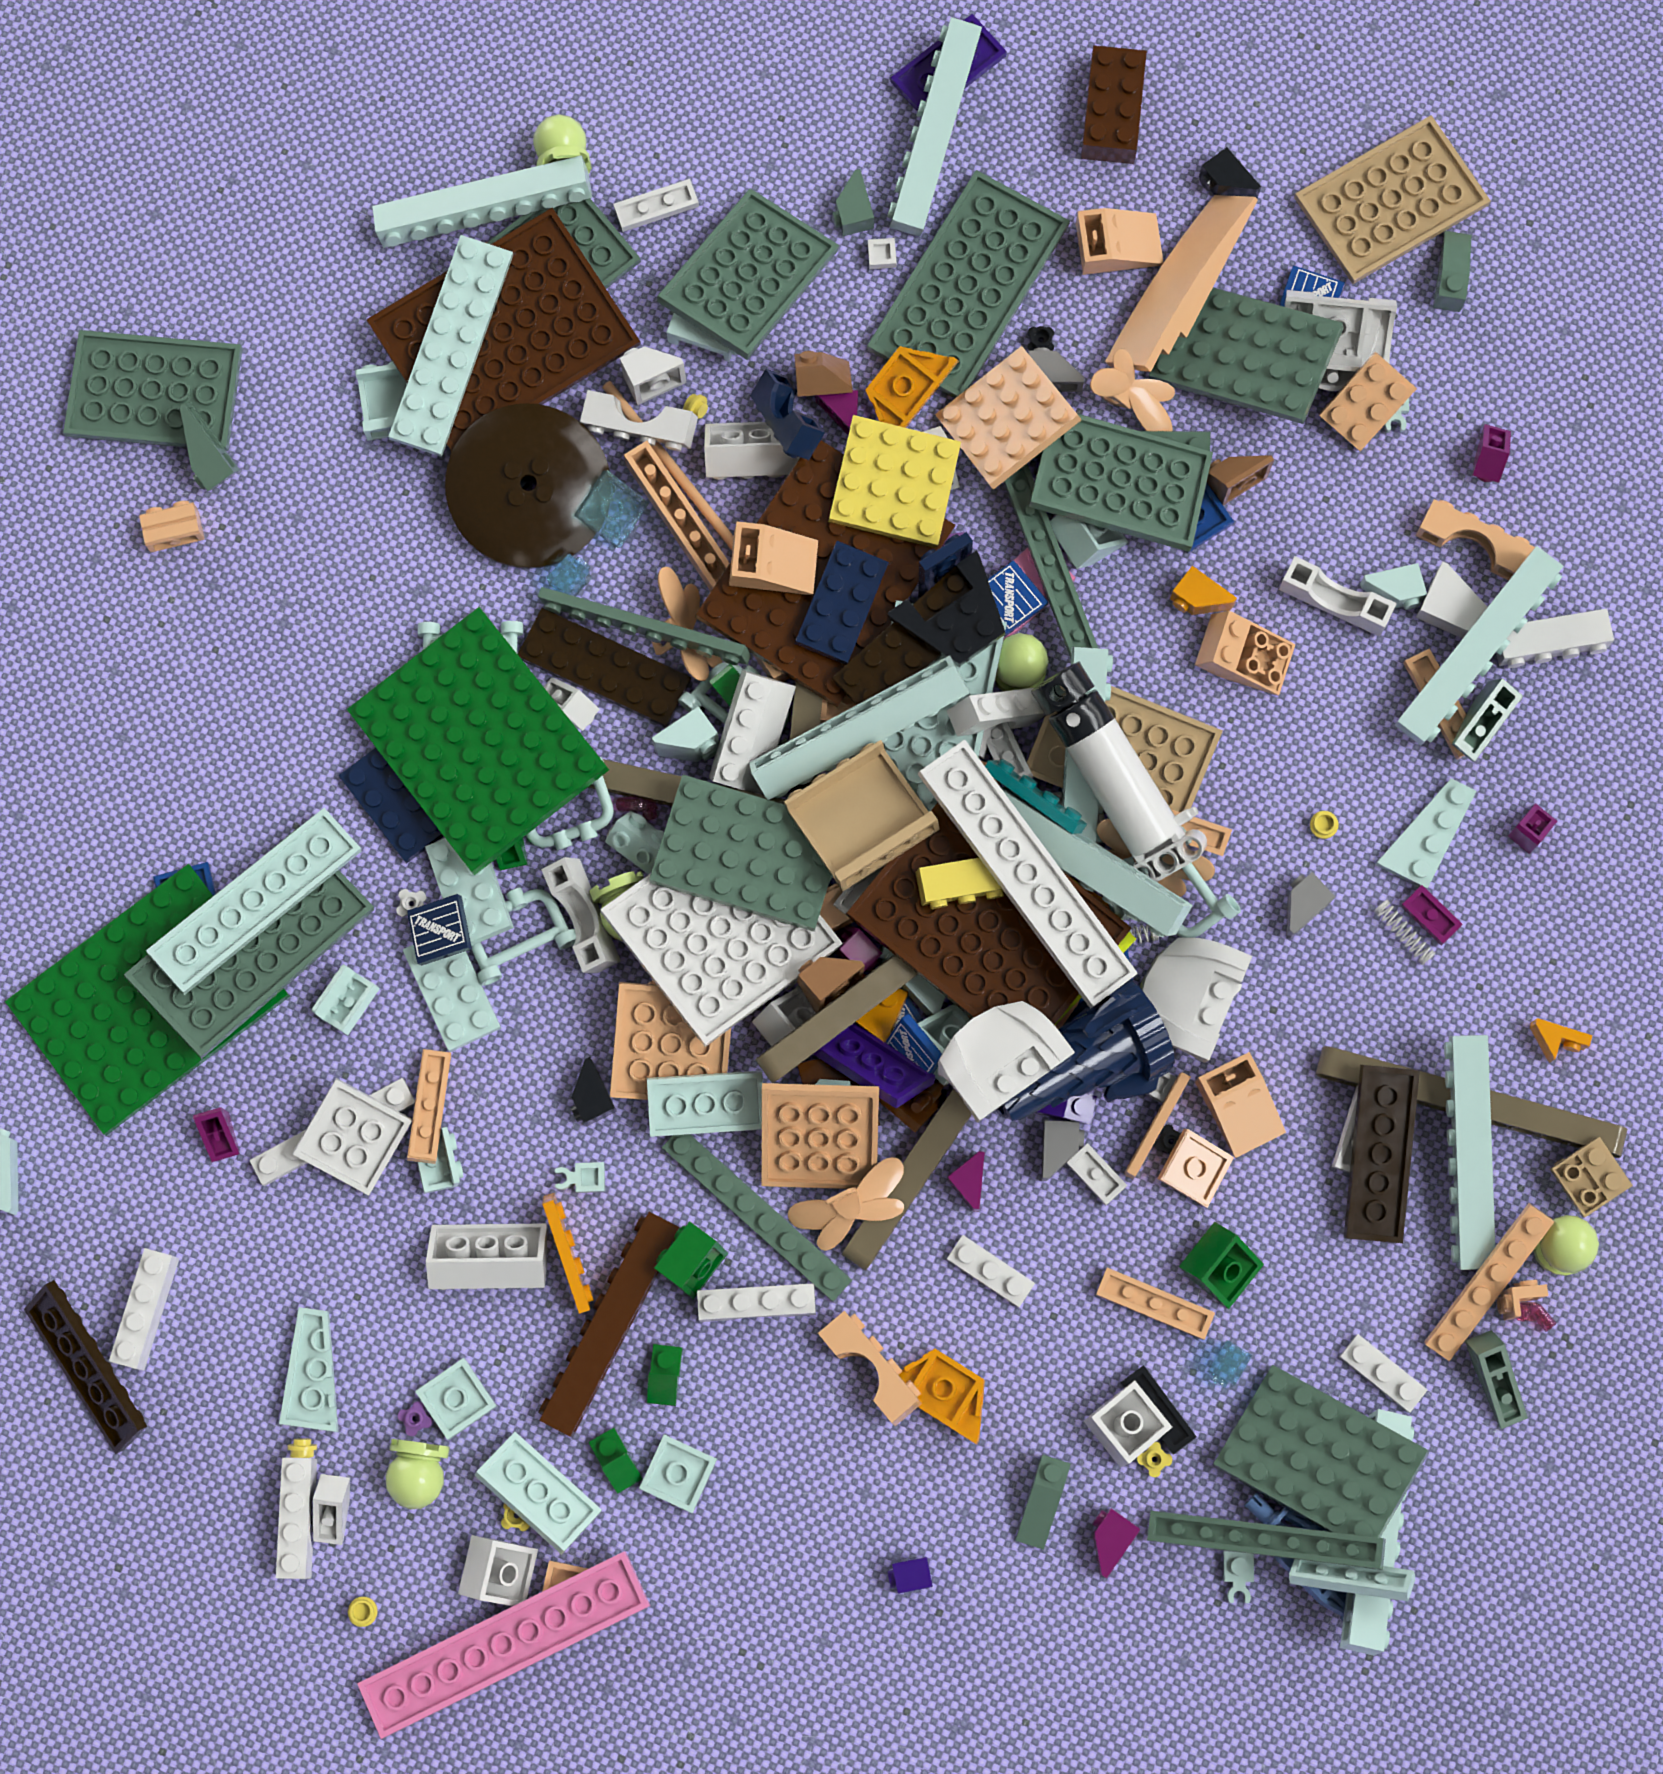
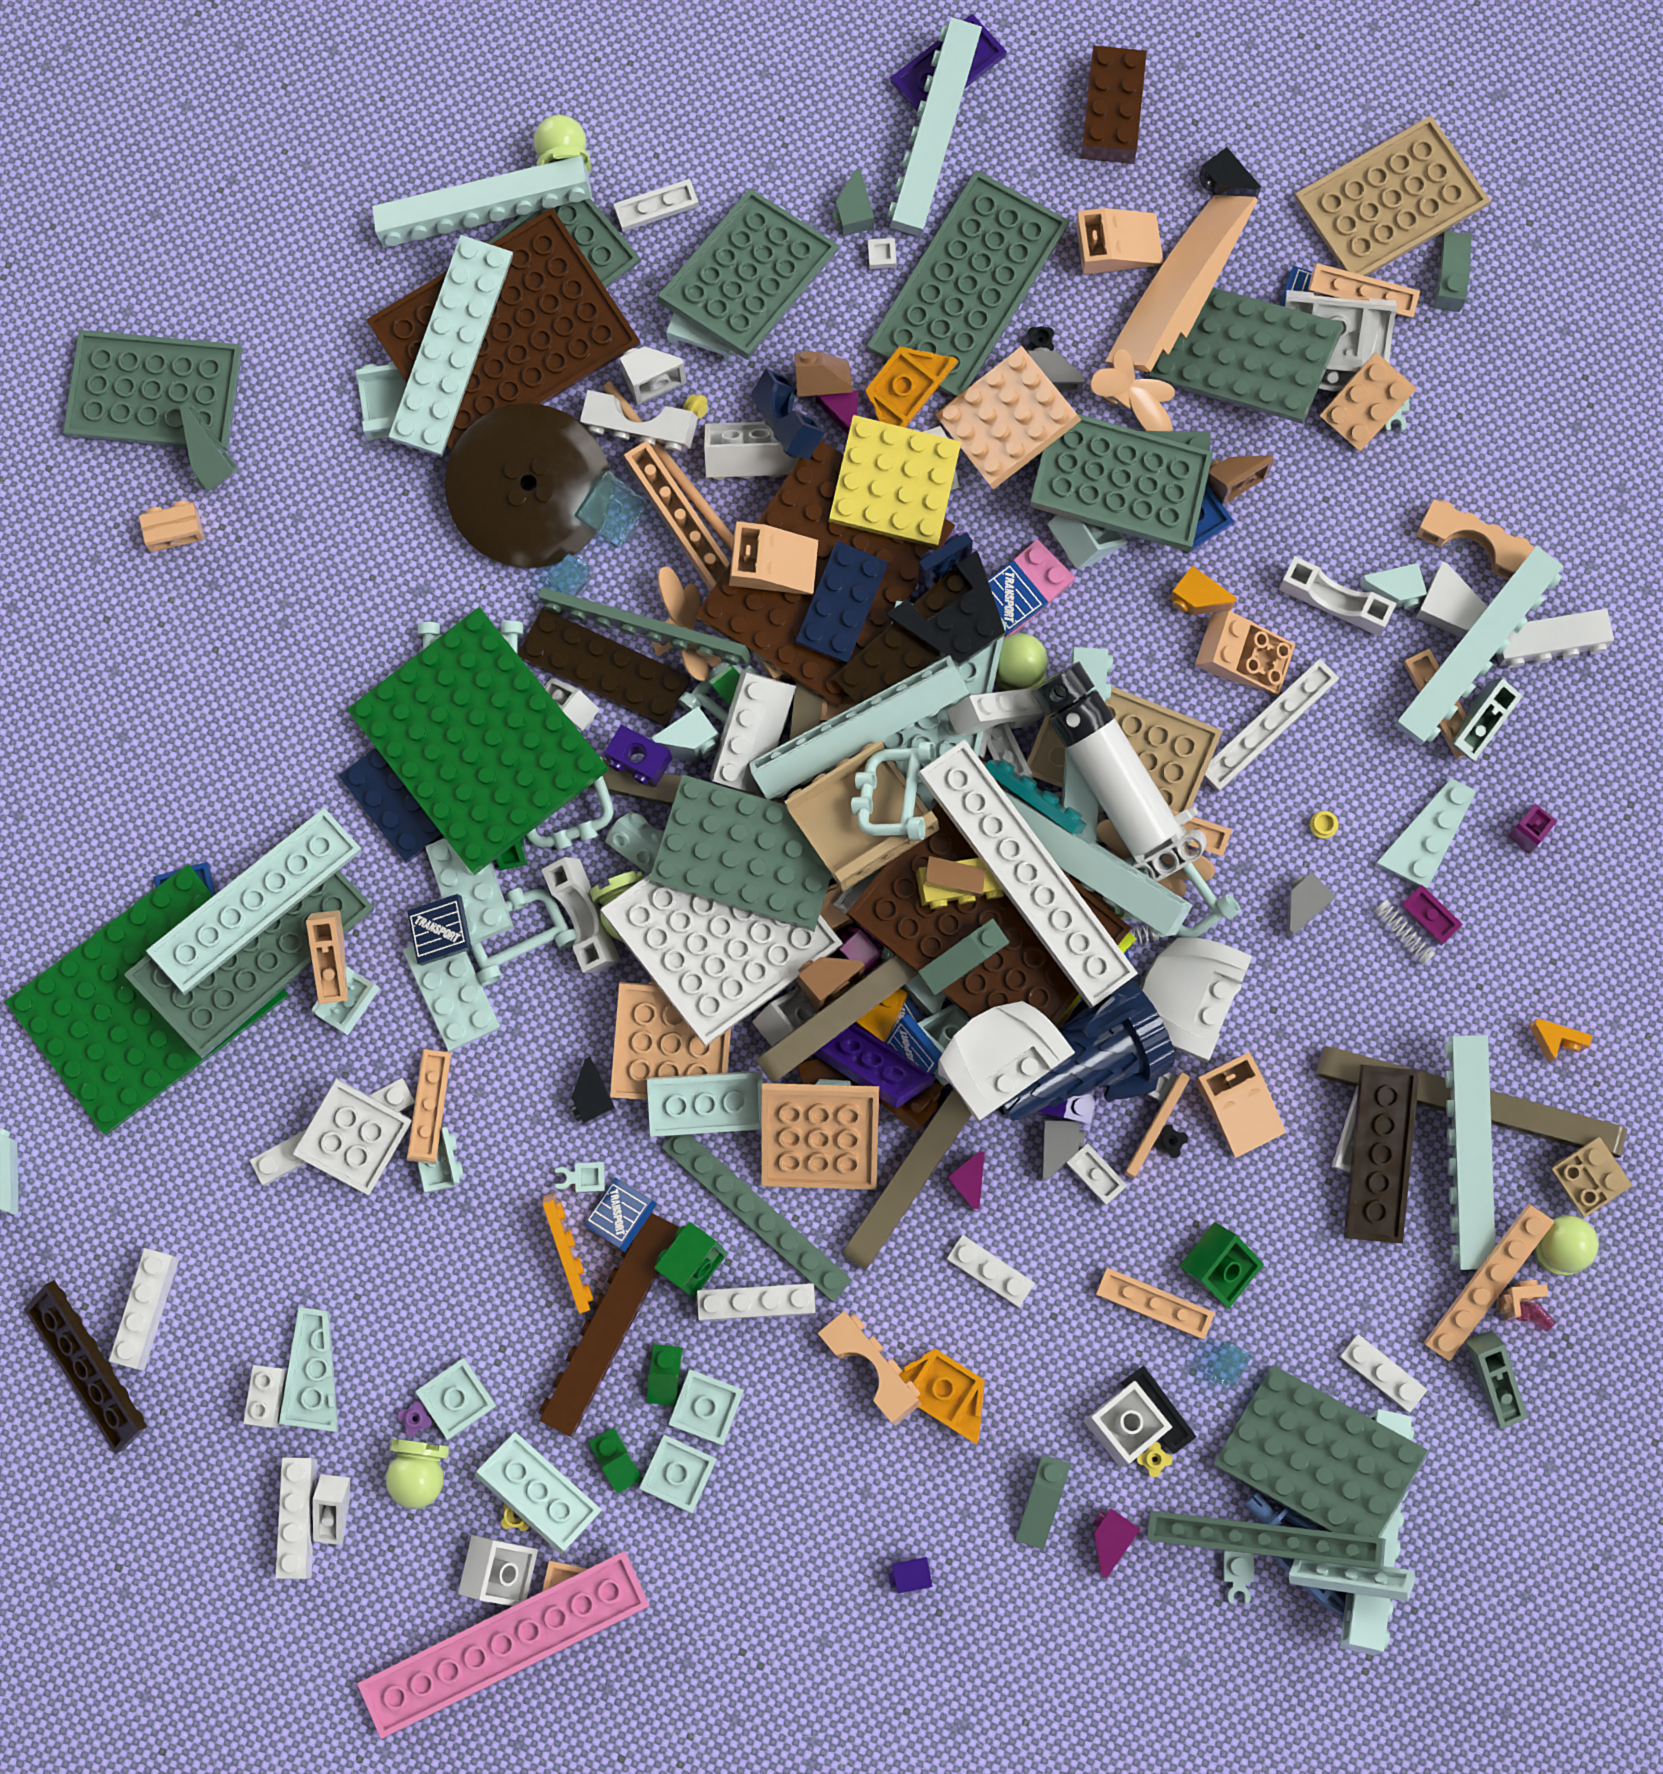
magenta slope [193,1107,240,1162] -> none
light yellow plate [287,1438,317,1458] -> none
light yellow plate [348,1597,378,1627] -> none
white plate [396,889,427,917] -> none
white slope [426,1223,547,1290] -> none
clear pink arm [616,797,658,820] -> none
light nougat piece [788,1157,904,1251] -> none
sand green plate [1003,464,1099,659] -> none
light nougat tile [1157,1129,1234,1208] -> none
magenta slope [1472,424,1511,483] -> none
none -> white brick [243,1365,288,1429]
none -> light nougat slope [306,910,348,1004]
none -> blue tile [583,1177,657,1252]
none -> dark purple brick [604,724,673,787]
none -> light aqua plate [668,1369,744,1446]
none -> light aqua bar [851,742,936,841]
none -> sand green slope [917,919,1009,996]
none -> medium nougat slope [923,856,986,898]
none -> white plate [1204,659,1339,793]
none -> light nougat plate [1308,263,1420,318]

